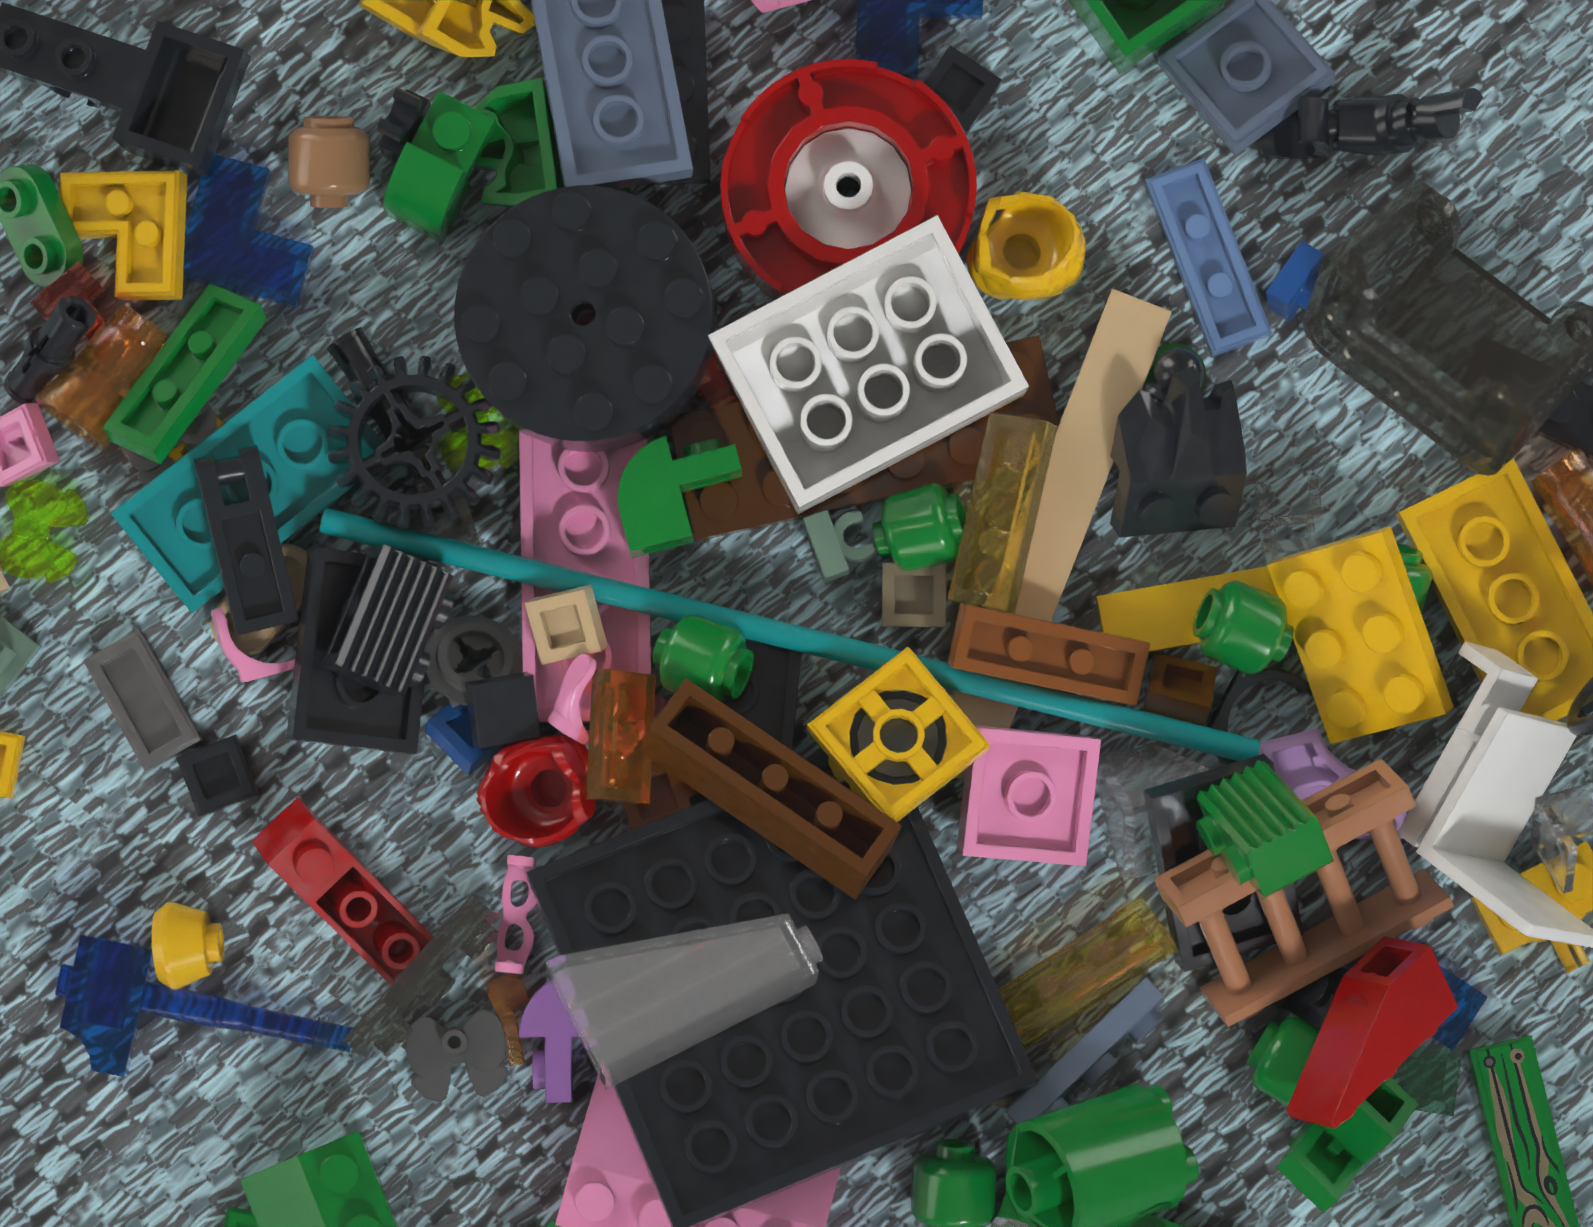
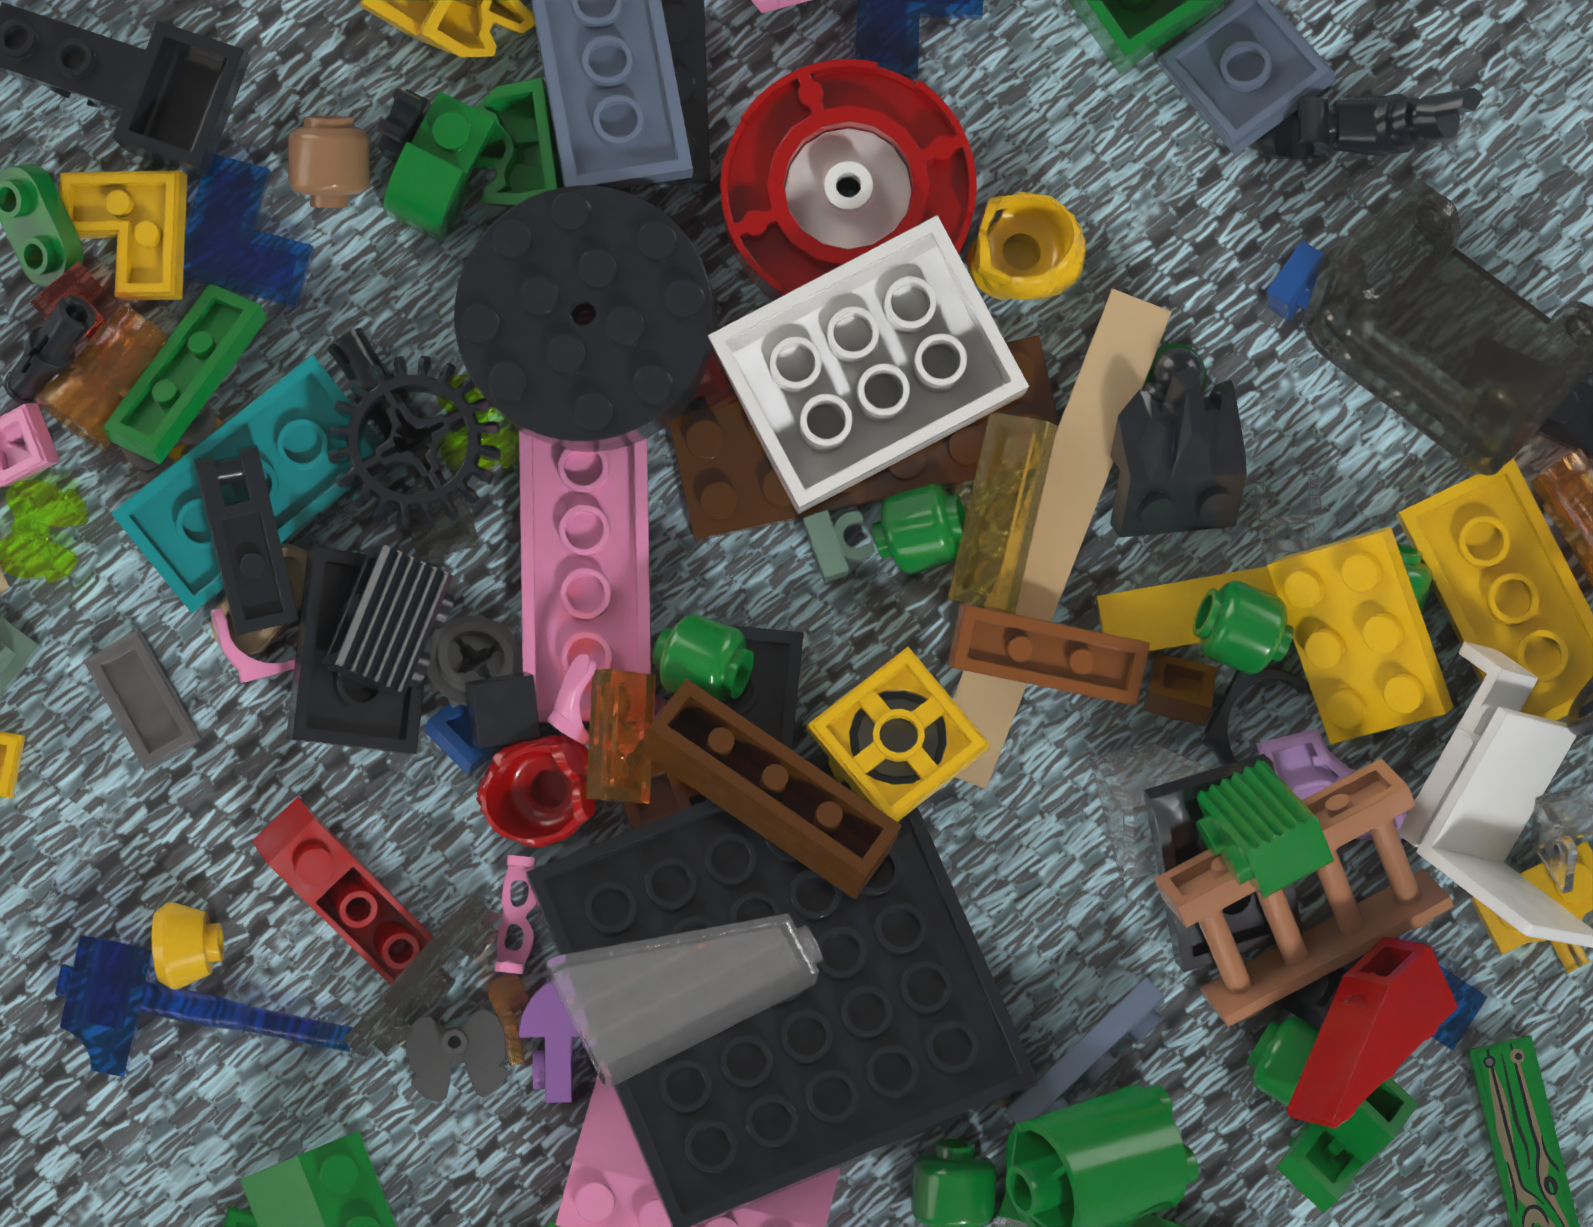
black tile [176,734,261,818] -> none
teal piece [320,508,1261,761] -> none
tan plate [524,585,608,665] -> none
green brick [618,436,742,559] -> none
dark tan plate [882,563,946,627] -> none
black plate [924,45,1002,136] -> none
bright pink plate [956,725,1101,866] -> none
clear yellow plate [998,896,1178,1050] -> none
medium blue tile [1144,158,1272,358] -> none
clear green tile [1391,1046,1463,1116] -> none

